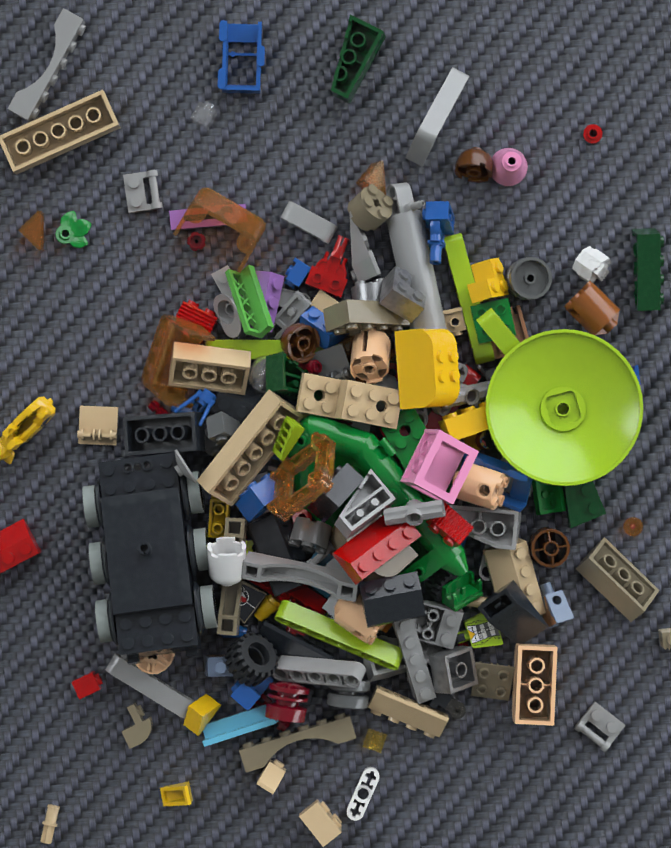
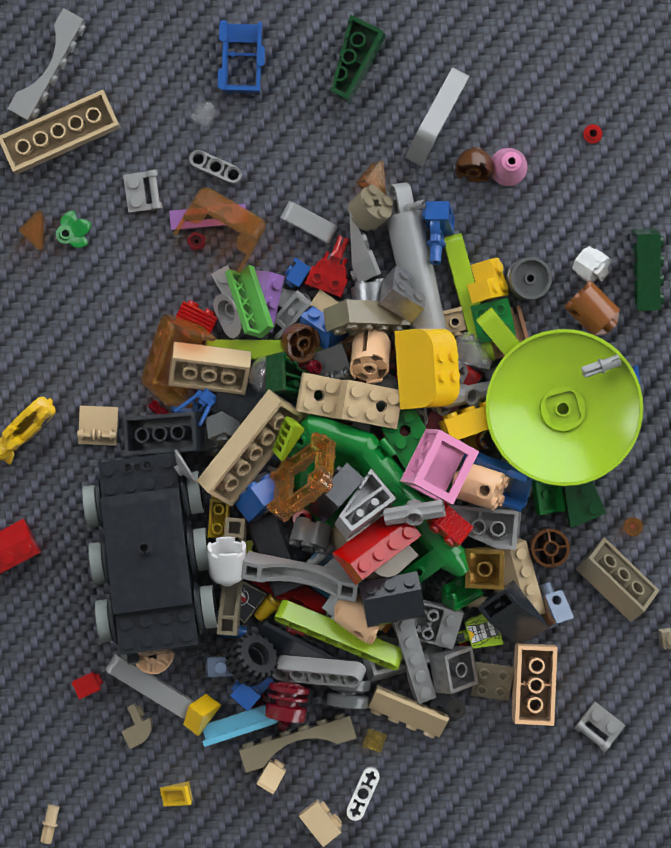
none -> light grey beam [189,150,242,185]
none -> clear slope [456,332,493,369]
none -> pearl gold slope [465,547,505,590]
none -> light grey axle [581,354,621,378]

